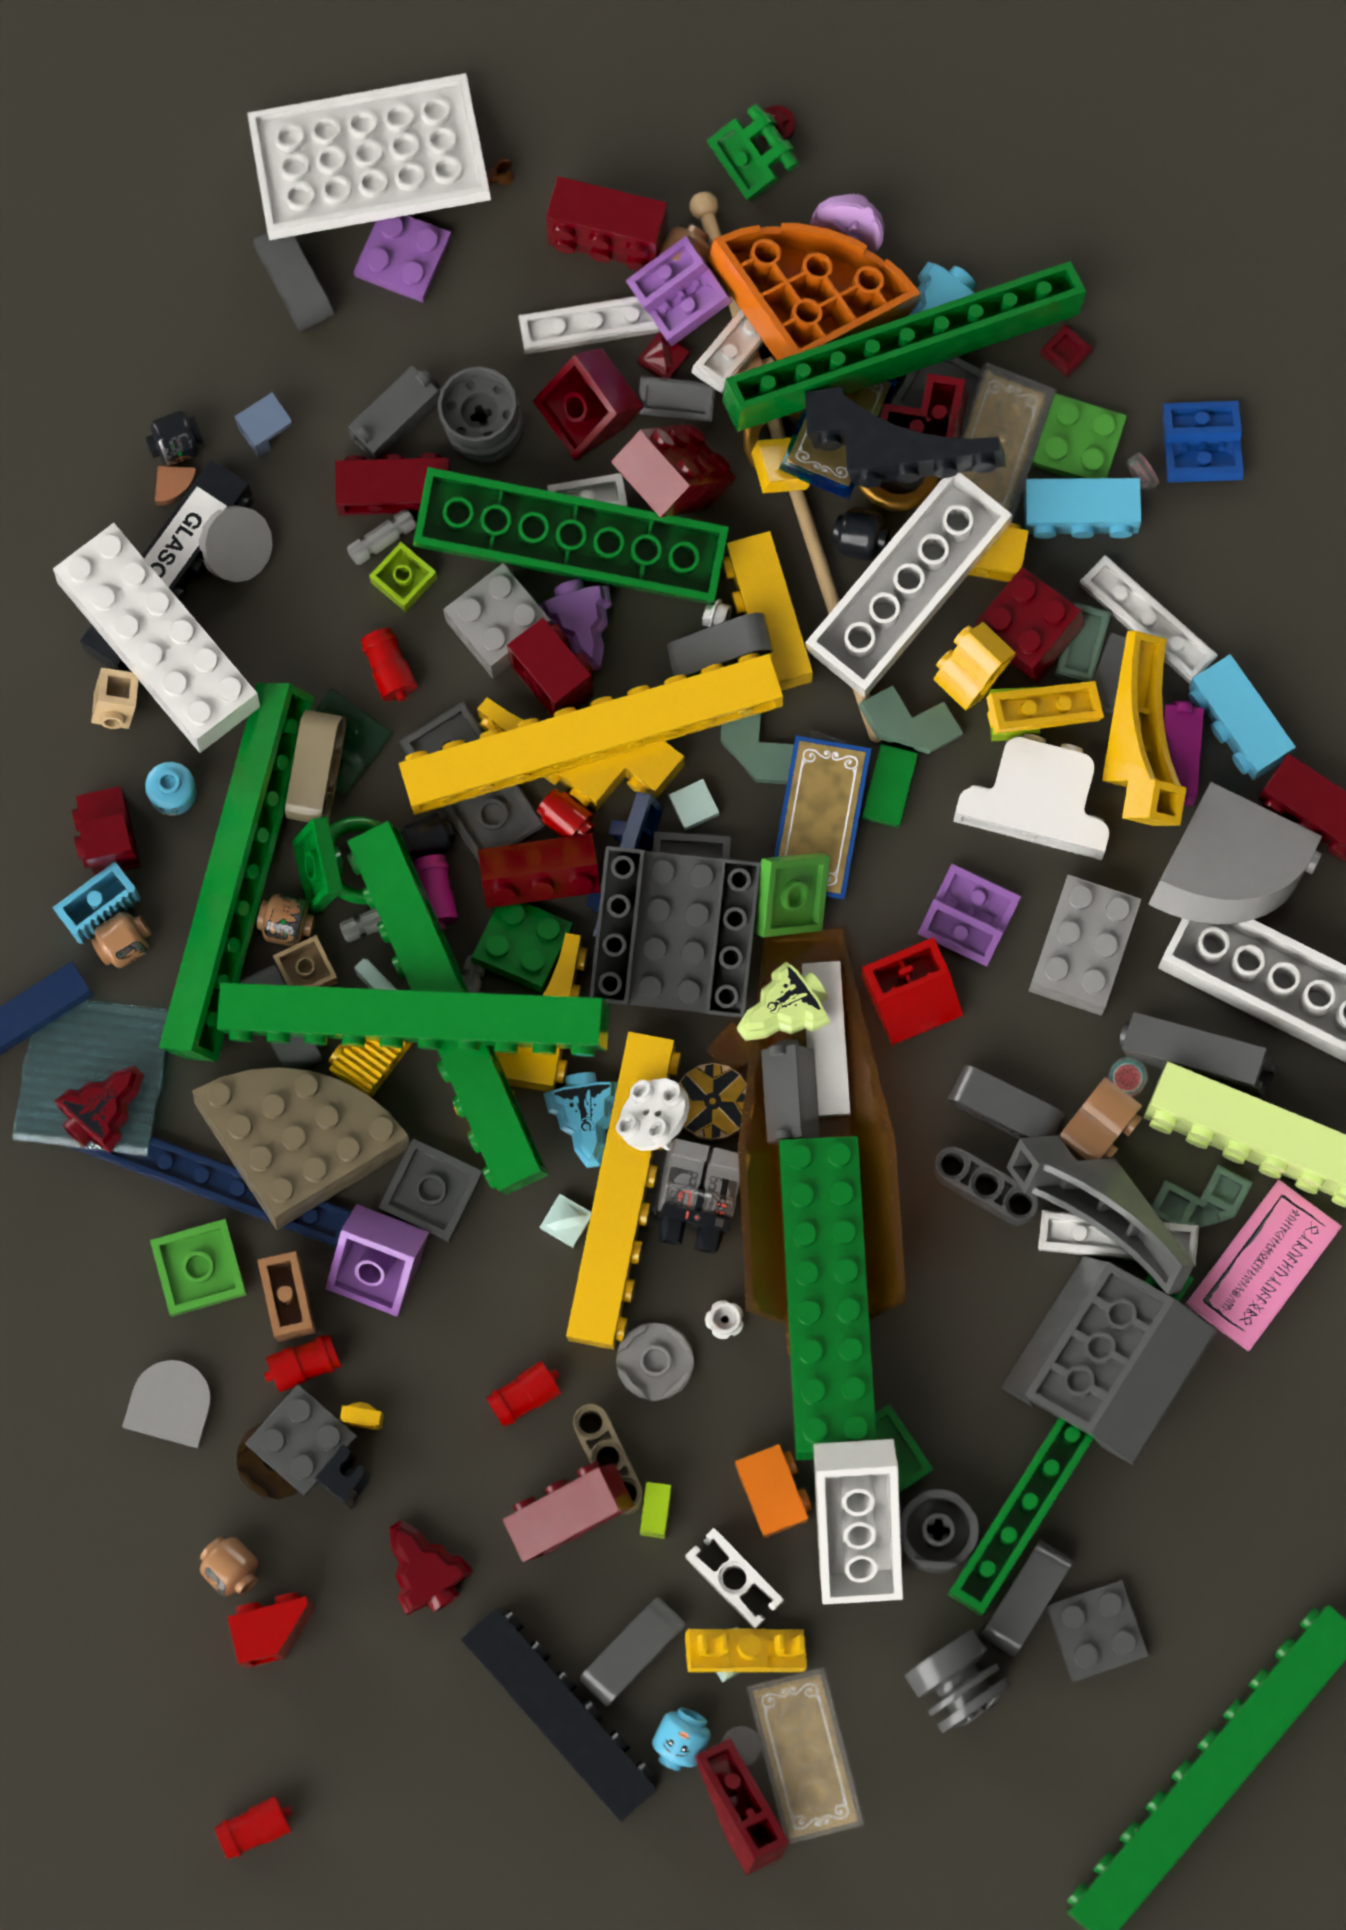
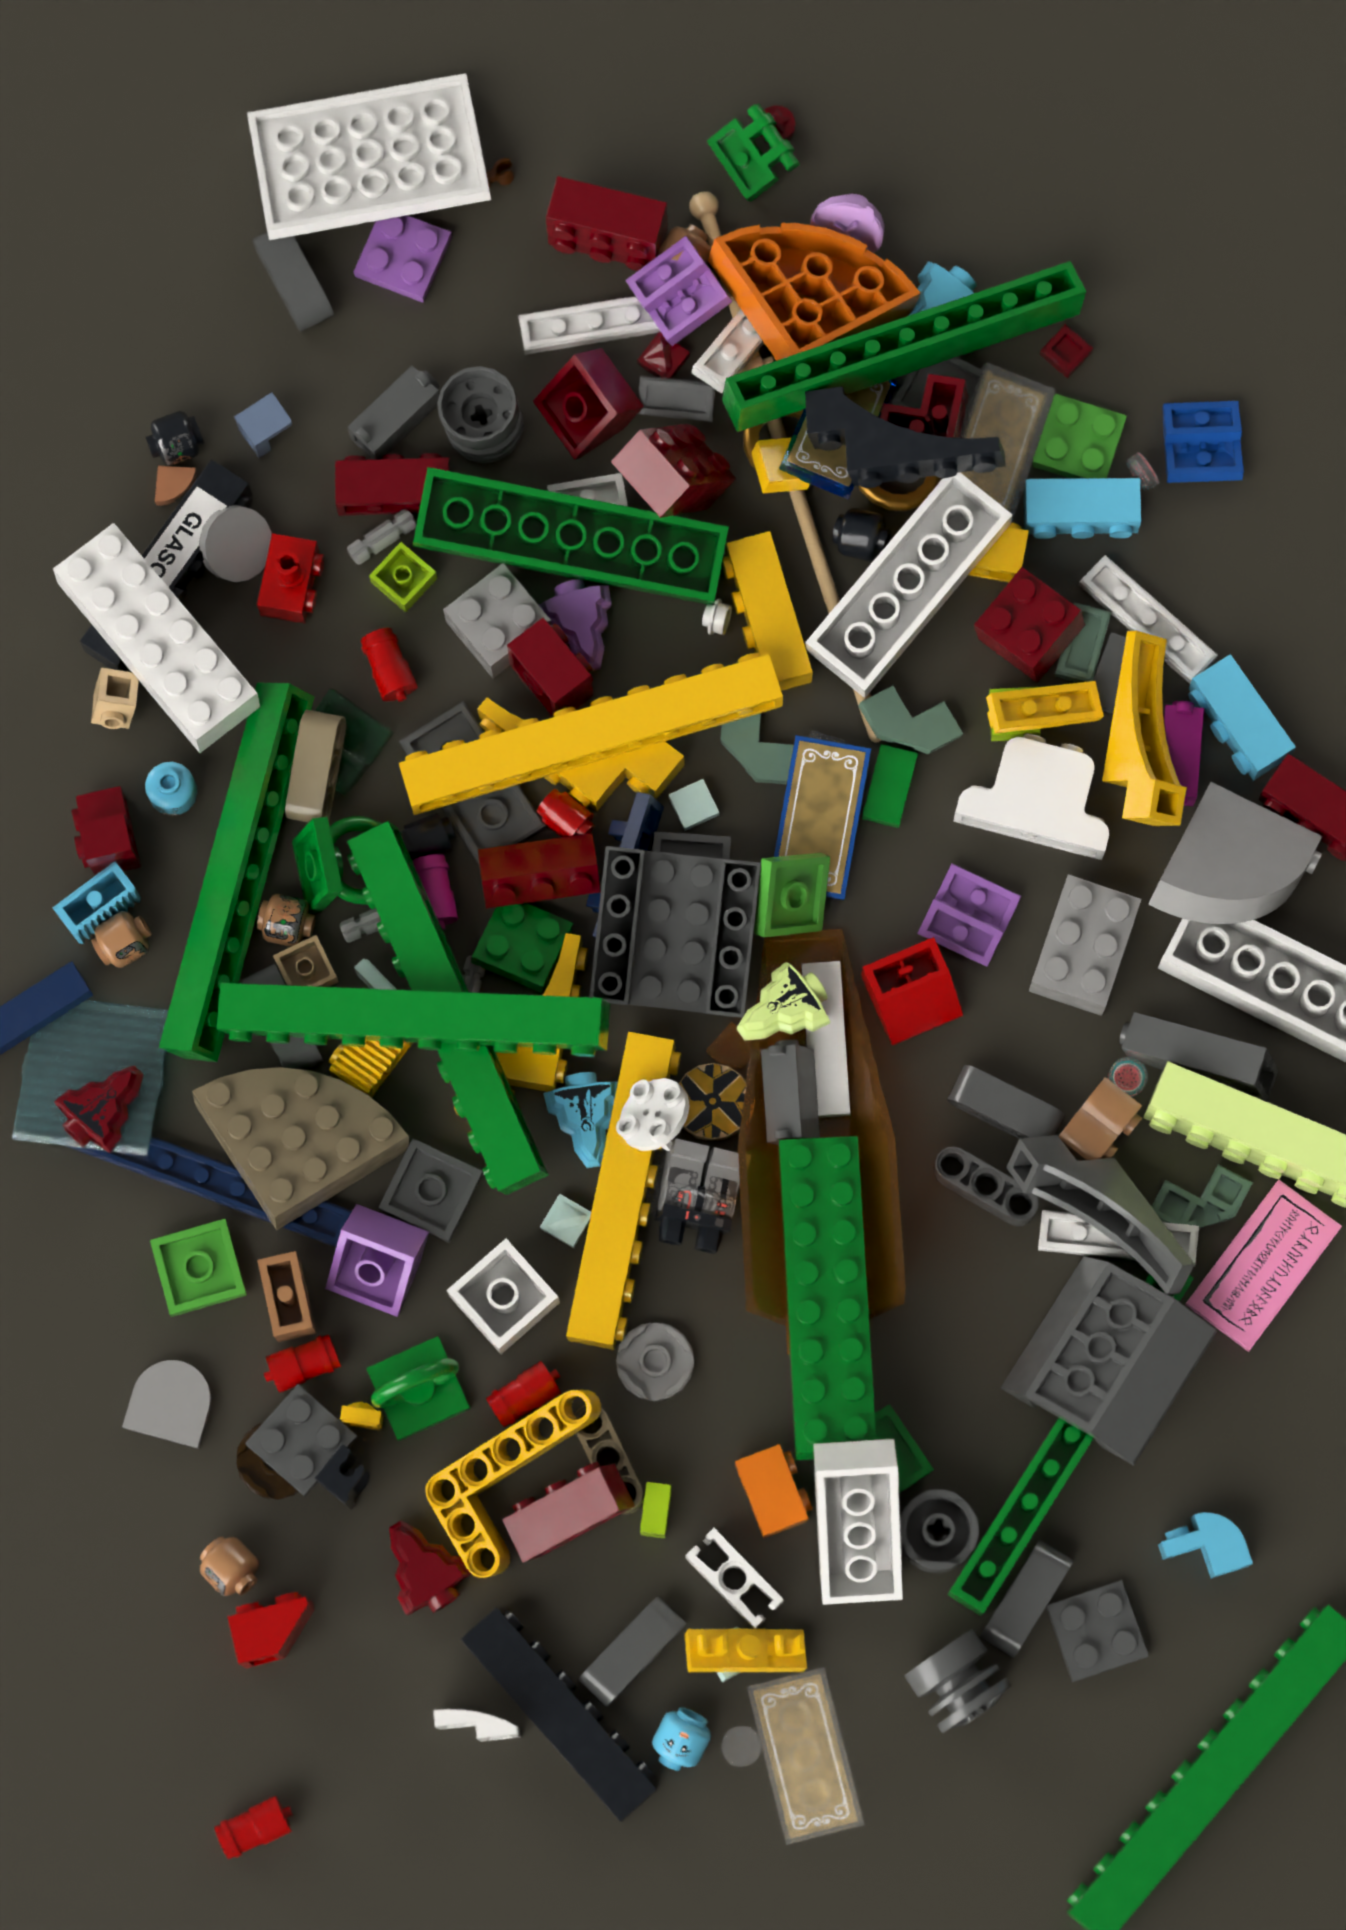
dark grey beam [666,613,773,678] -> none
dark red slope [695,1738,790,1875] -> none
white plate [705,1300,744,1339] -> none
yellow brick [934,622,1016,711] -> none
none -> red brick [257,533,324,624]
none -> green tile [366,1336,470,1442]
none -> yellow beam [425,1389,601,1578]
none -> white slope [434,1709,521,1742]
none -> white brick [447,1238,560,1354]
none -> medium azure brick [1158,1513,1253,1578]

